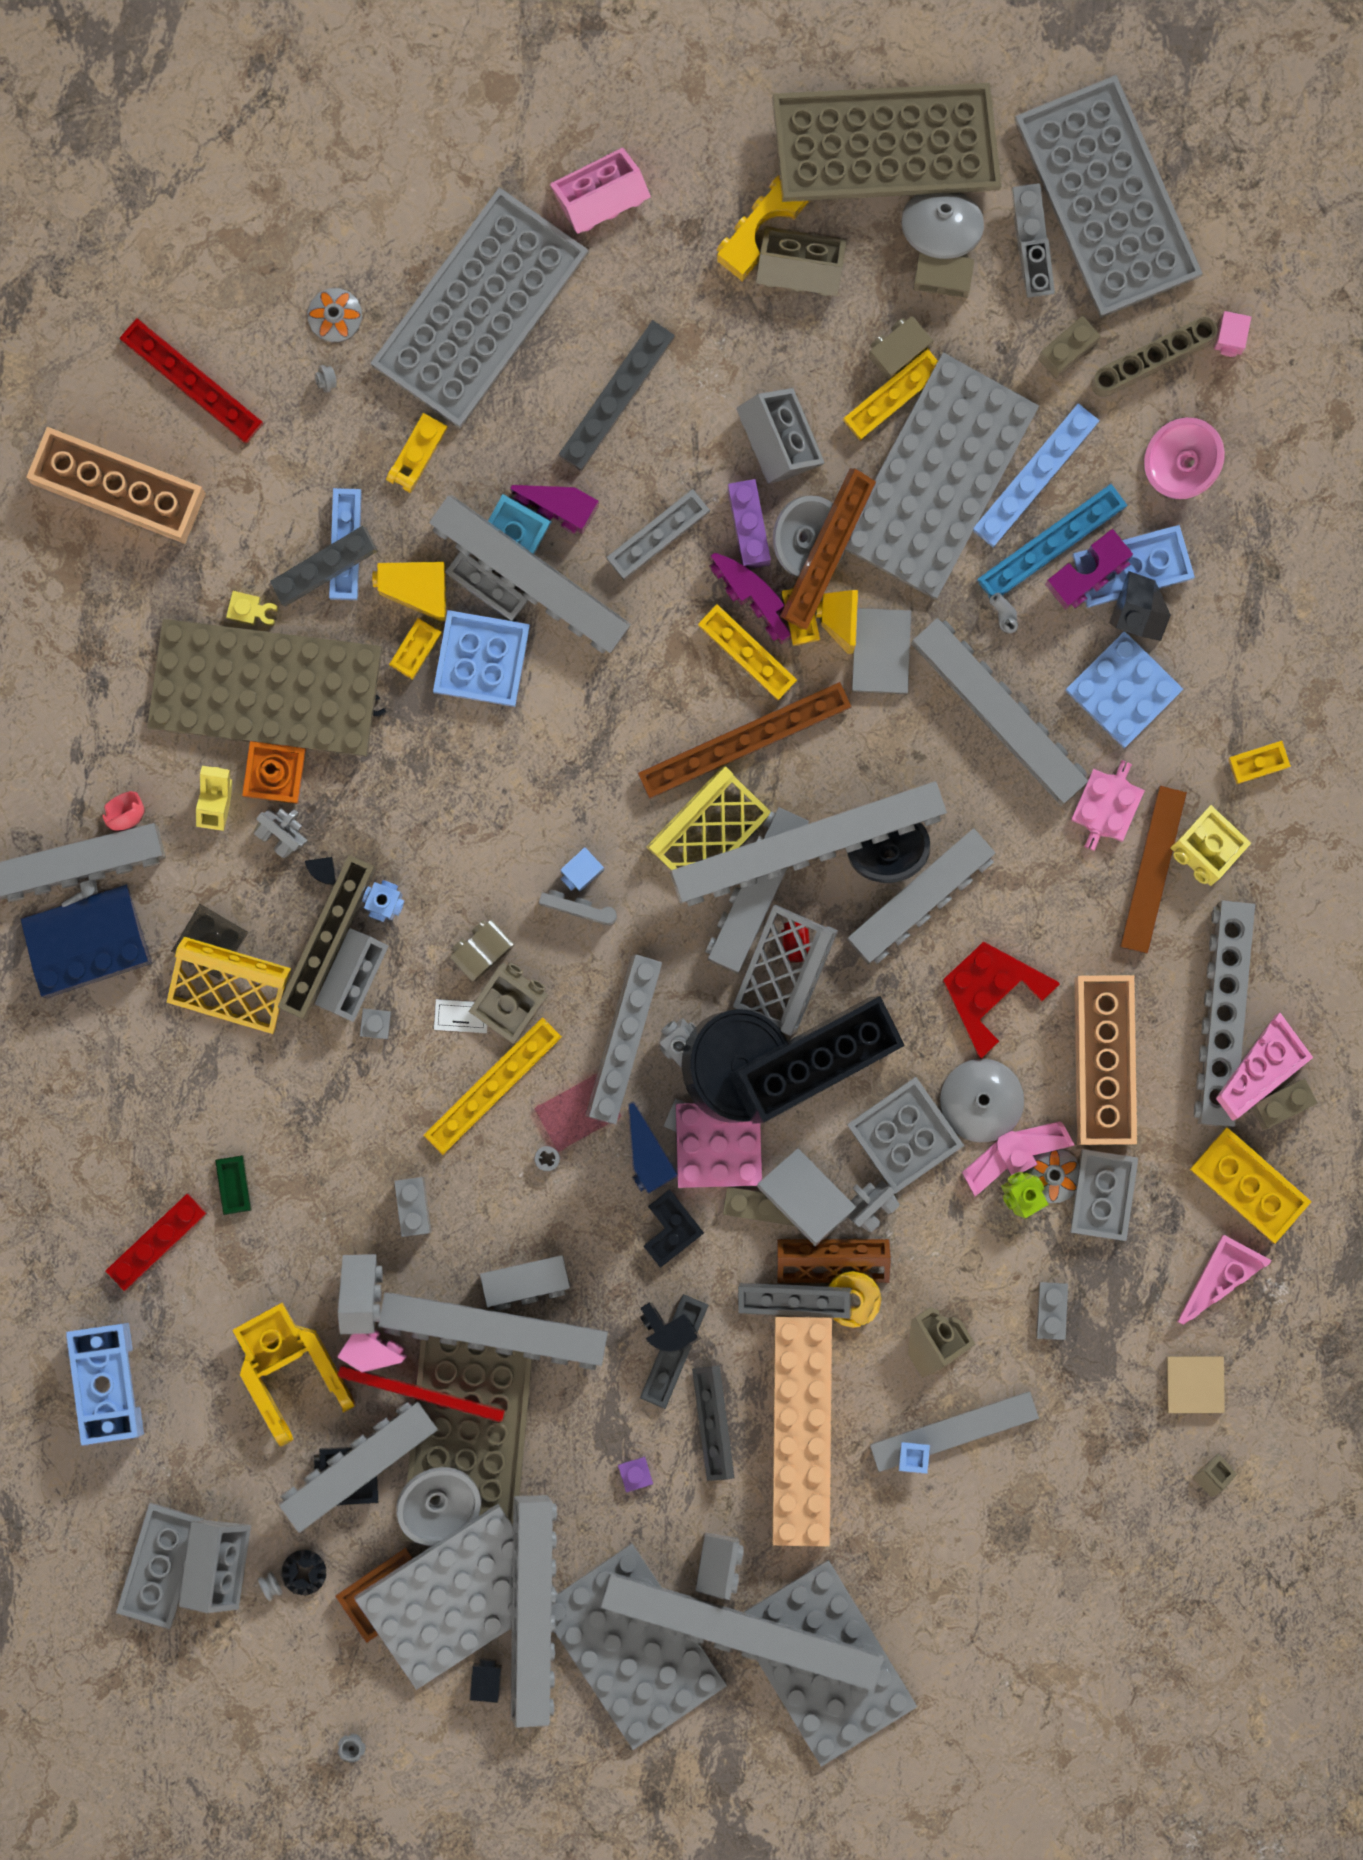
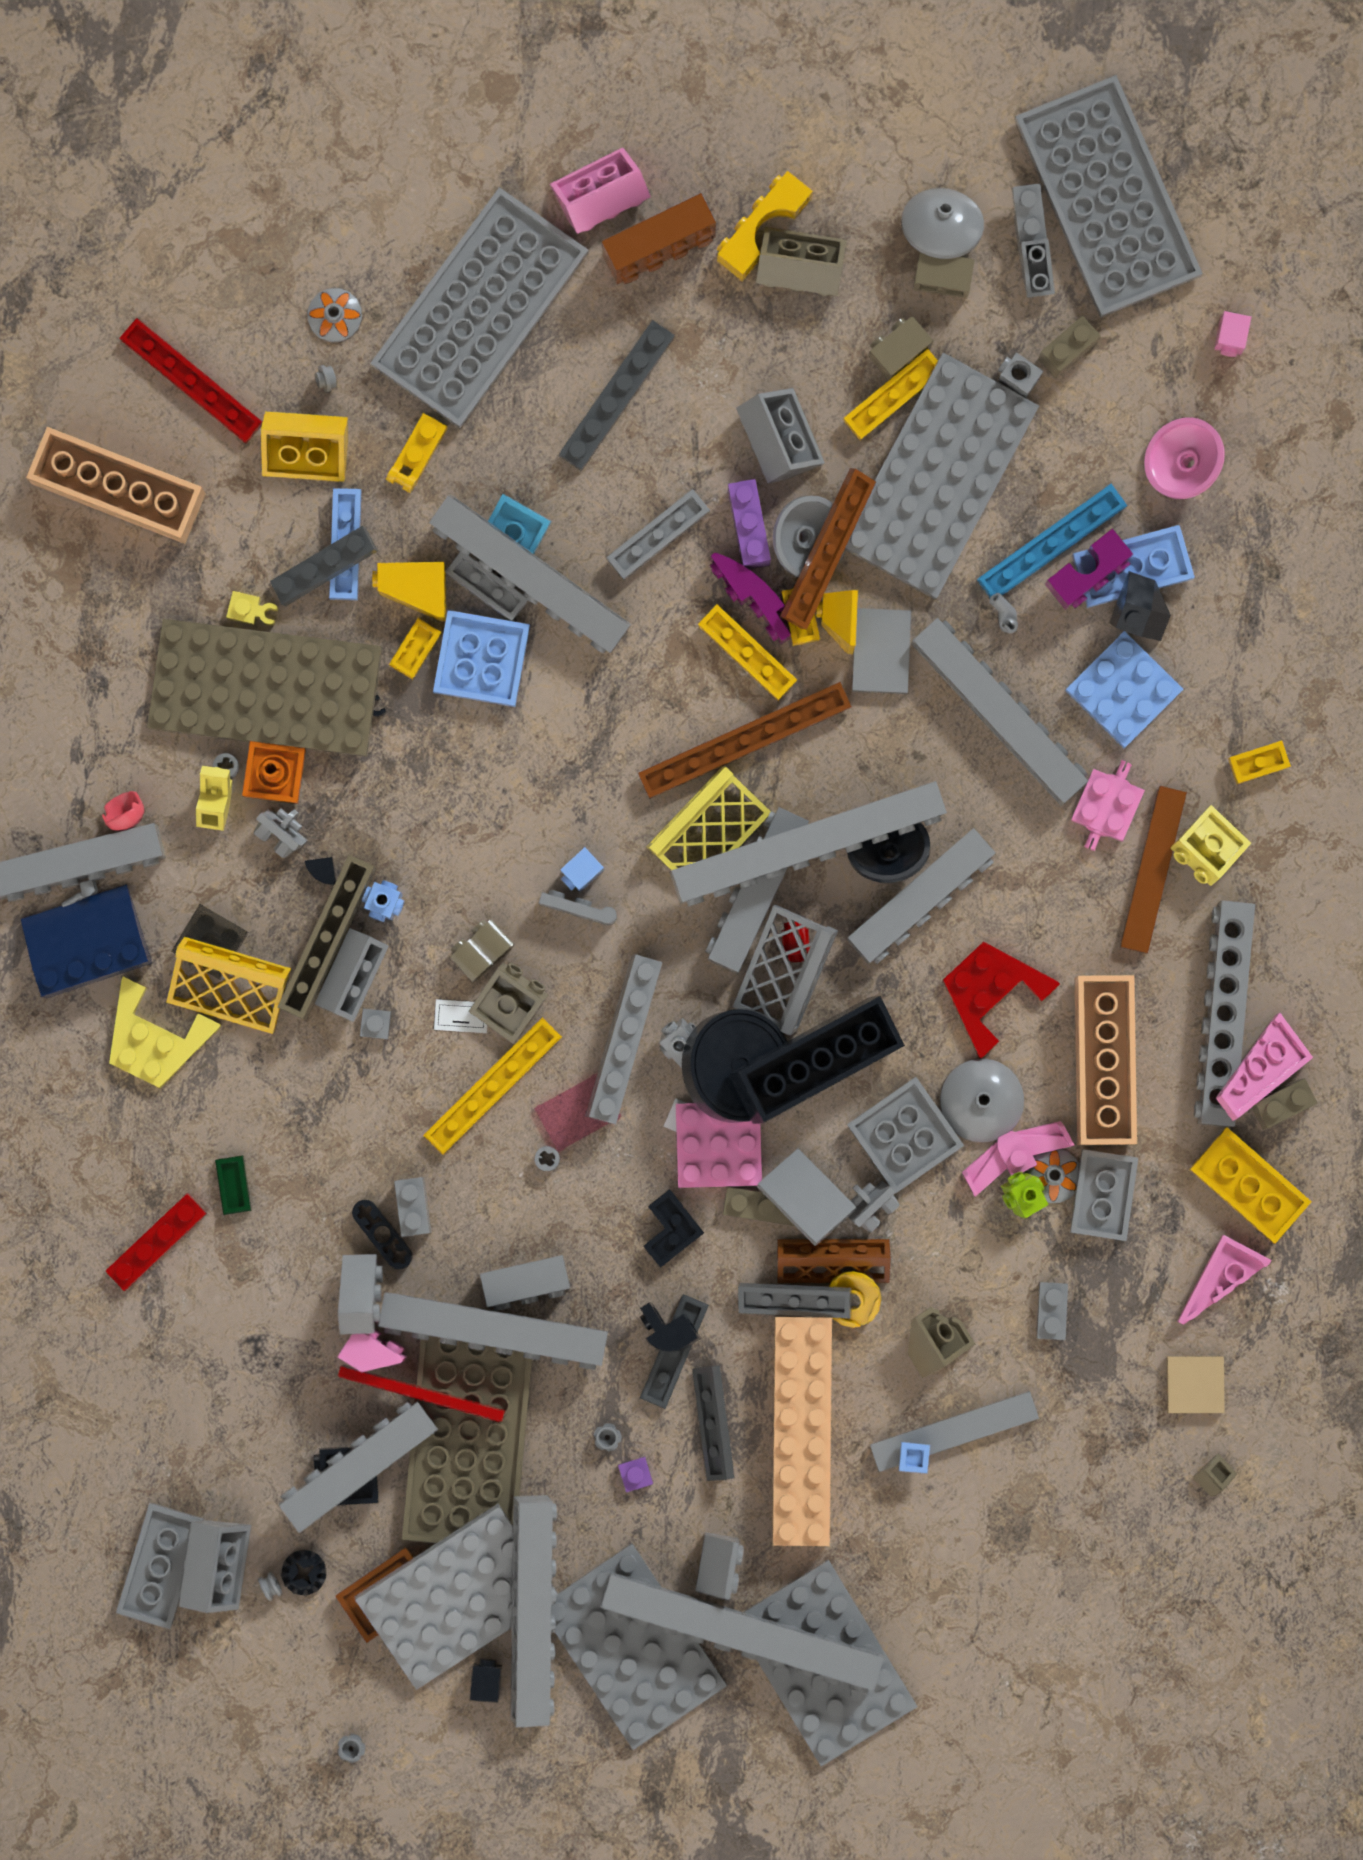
light blue plate [66,1323,144,1446] -> none
yellow plate [232,1302,356,1447] -> none
light grey dish [396,1467,481,1546] -> none
magenta slope [510,485,599,534] -> none
dark blue slope [629,1101,678,1194] -> none
dark tan plate [772,83,1001,202] -> none
light blue plate [973,403,1100,548] -> none
dark tan beam [1091,317,1217,397] -> none
none -> light yellow wing [109,977,222,1088]
none -> light grey bush [213,753,239,779]
none -> yellow slope [261,411,348,482]
none -> black beam [352,1200,413,1269]
none -> light grey plate [594,1423,622,1451]
none -> dark orange brick [602,193,716,285]
none -> light grey brick [998,353,1044,398]

